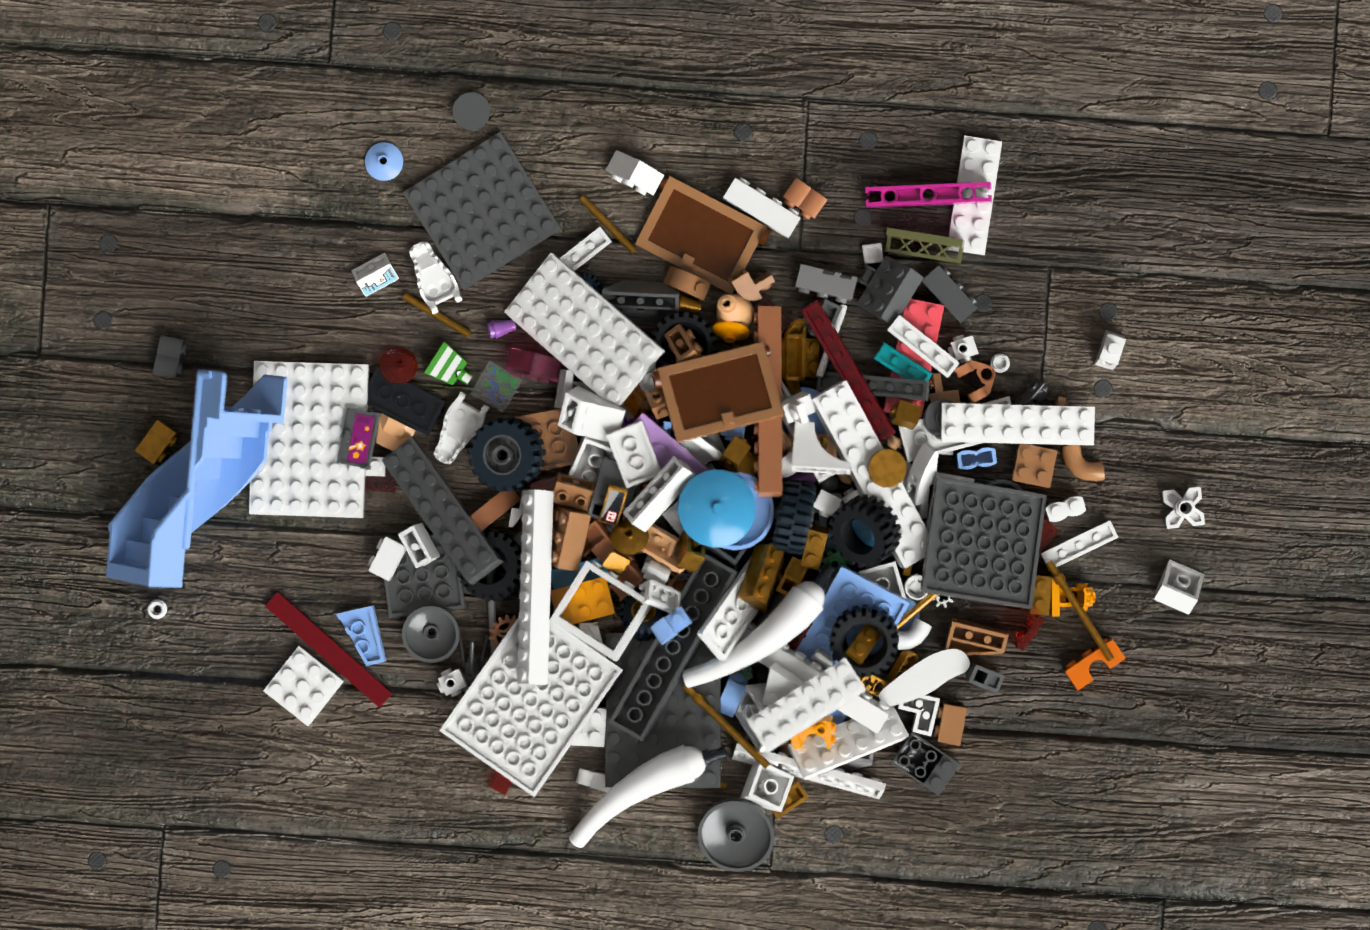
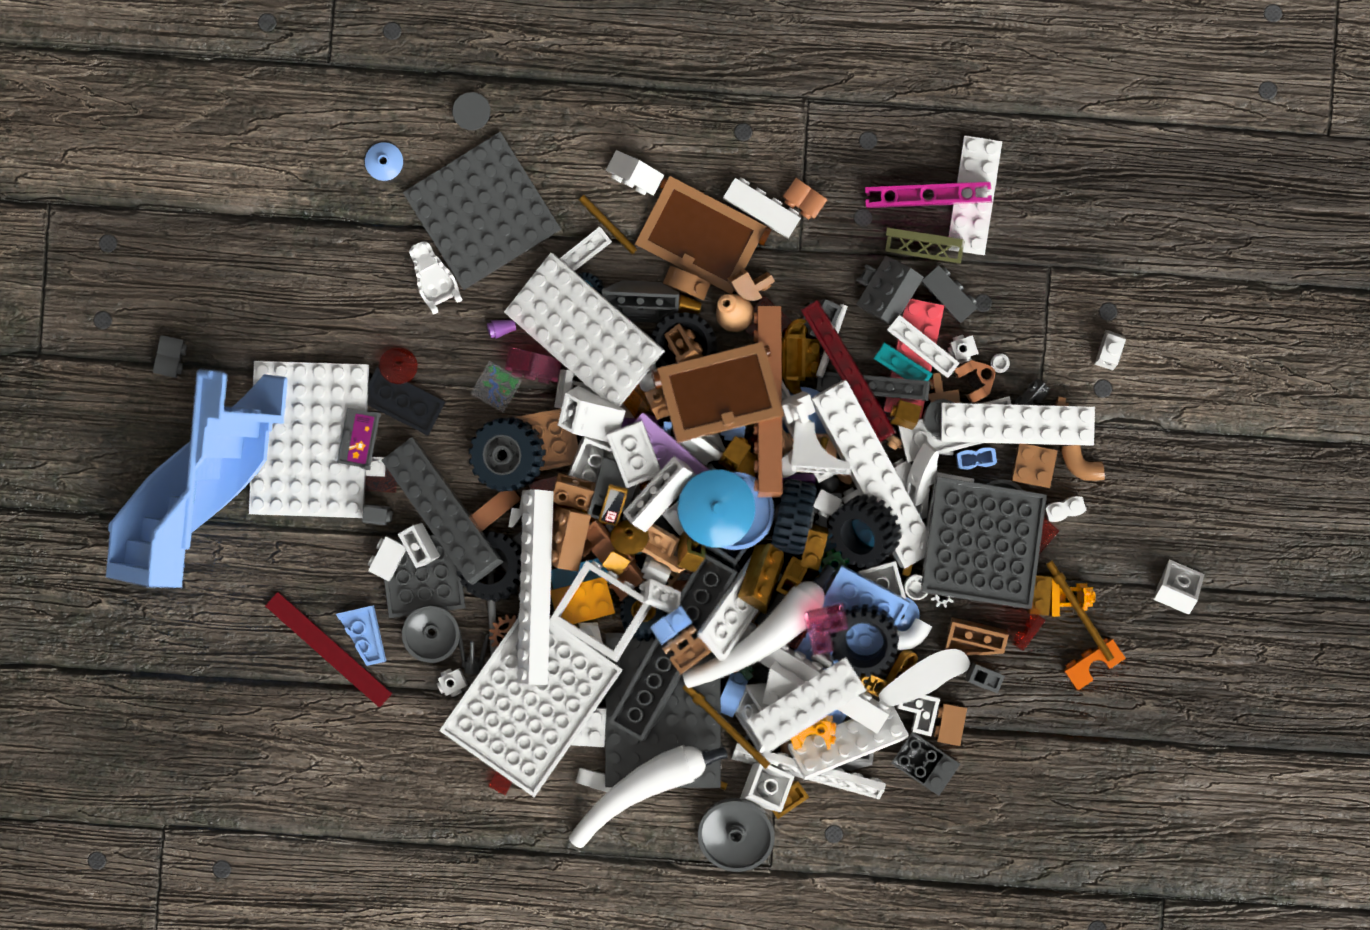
pearl gold brick [135,420,179,464] -> none
white plate [148,600,167,619] -> none
white plate [263,645,344,726] -> none
white panel [351,253,399,296] -> none
light nougat slope [376,413,416,451] -> none
pearl gold bar [402,292,472,338] -> none
torso [424,342,473,385] -> none
white animal [434,392,489,464] -> none
light orange dish [712,321,750,343] -> none
light grey wedge [795,264,858,304] -> none
pearl gold plate [845,623,882,665] -> none
white tile [862,243,883,265] -> none
pearl gold tile [867,449,907,488] -> none
pearl gold bar [897,594,938,630] -> none
white plate [1040,520,1119,571] -> none
white plant [1162,487,1205,529] -> none
none -> dark grey brick [362,504,393,526]
none -> medium nougat plate [662,625,712,674]
none -> clear pink brick [805,603,848,655]

